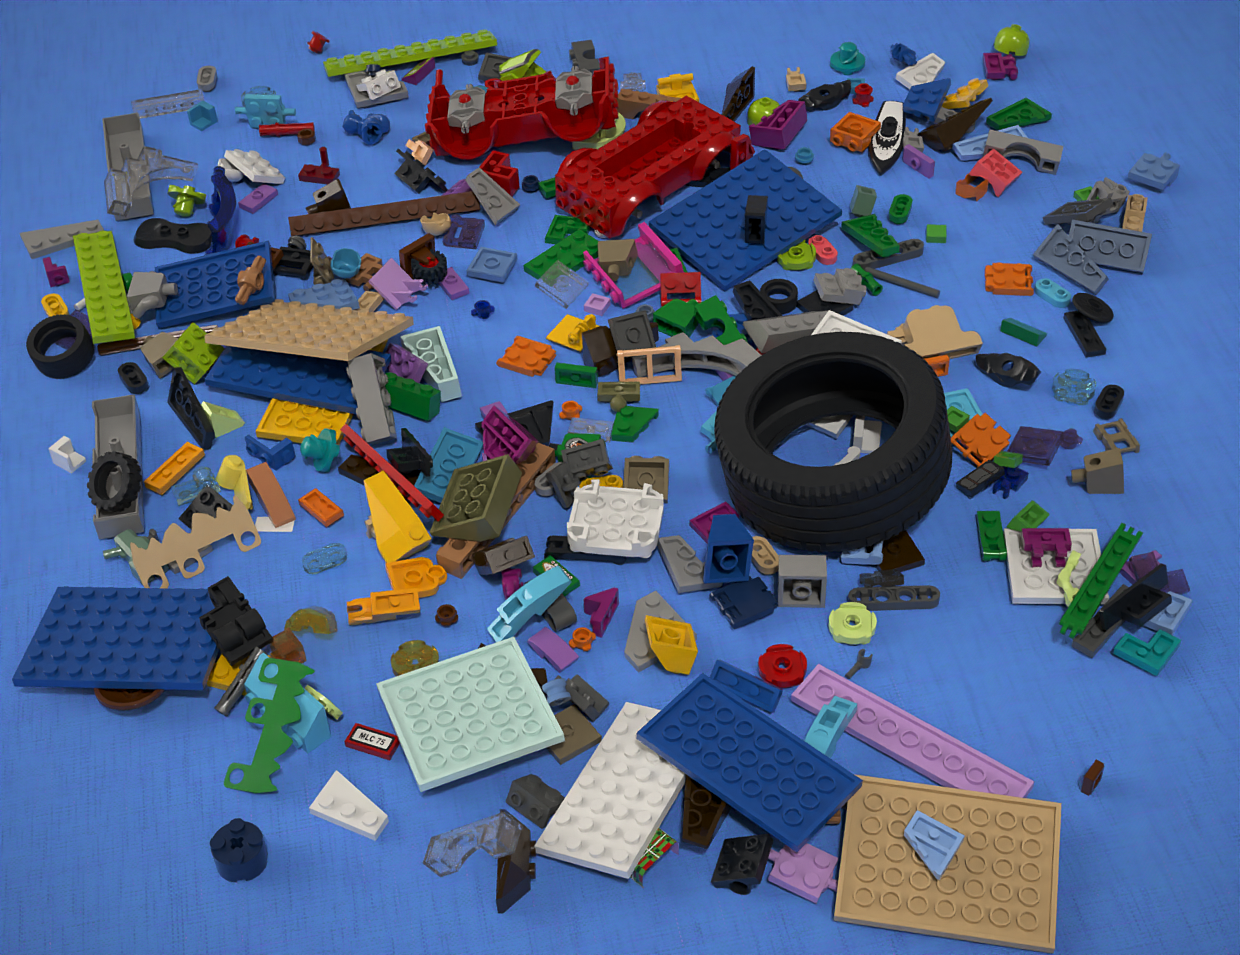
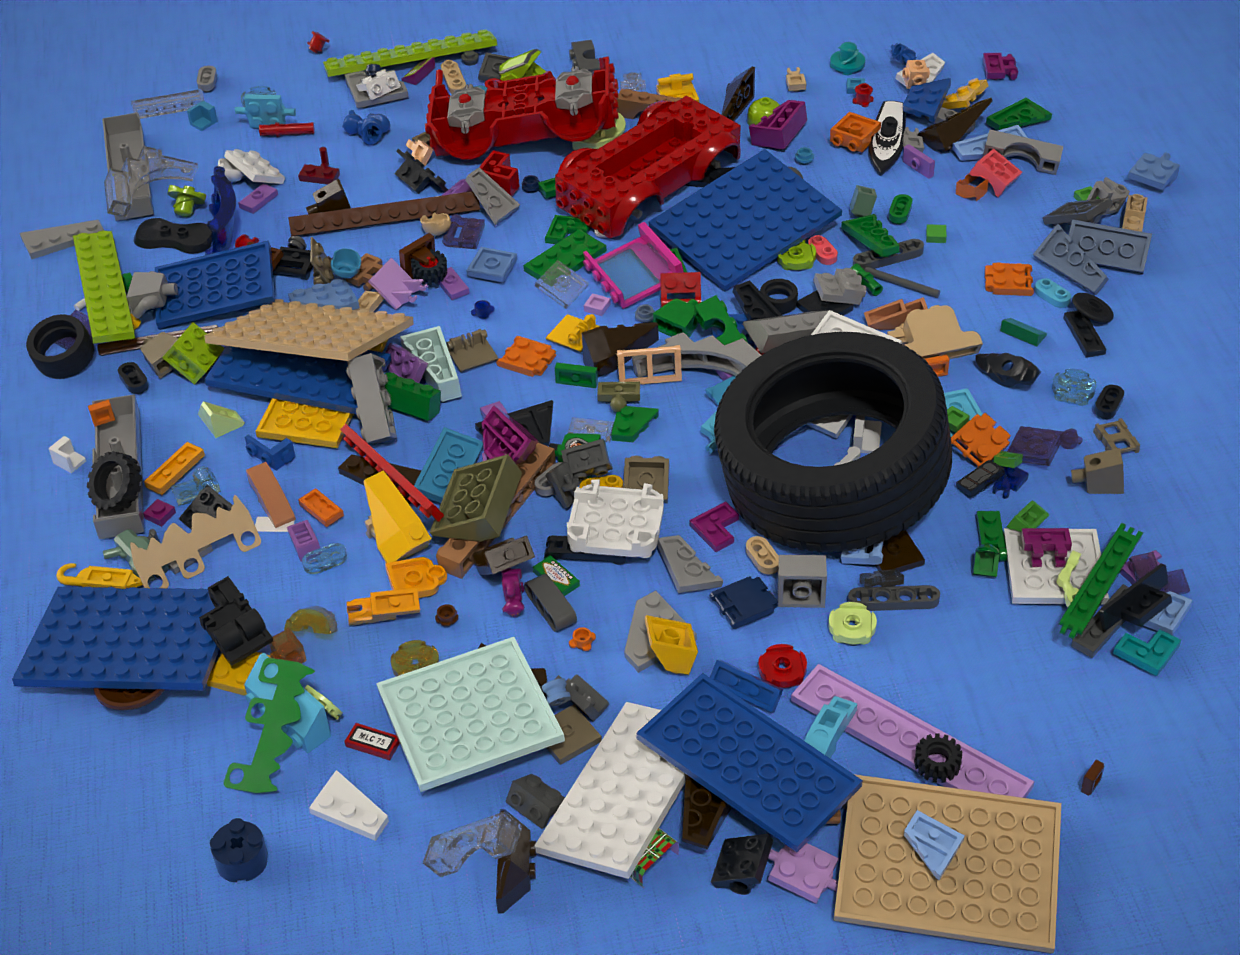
yellow plate [41,293,70,317] -> none
magenta bracket [43,257,70,287] -> none
black wing [167,367,215,450] -> none
dark grey pin [214,647,268,716] -> none
light yellow door [216,455,253,510] -> none
medium nougat axle [235,255,266,305] -> none
reddish brown tile [297,129,316,145] -> none
teal plate [300,428,340,472] -> none
black bracket [386,428,433,477] -> none
medium azure slope [487,566,572,642] -> none
medium lavender slope [527,627,579,673] -> none
orange plate [559,401,582,420] -> none
magenta slope [584,588,619,638] -> none
dark tan torso [598,239,638,281] -> none
dark grey plate [608,310,656,359] -> none
blue slope [703,514,754,584] -> none
red wing [730,134,755,170] -> none
black slope [745,195,768,244] -> none
black piece [798,80,851,111] -> none
dark grey hand [845,649,873,679] -> none
lime cylinder [993,24,1030,56] -> none
none -> yellow plate [56,563,143,589]
none -> orange plate [88,400,115,427]
none -> magenta plate [143,499,176,527]
none -> medium lavender slope [287,520,322,562]
none -> tan plate [441,60,466,94]
none -> dark tan hinge [446,329,498,372]
none -> nougat slope [864,297,928,330]
none -> light nougat brick [902,60,930,89]
none -> black tyre [914,733,962,783]
none -> green plate [973,543,1000,577]

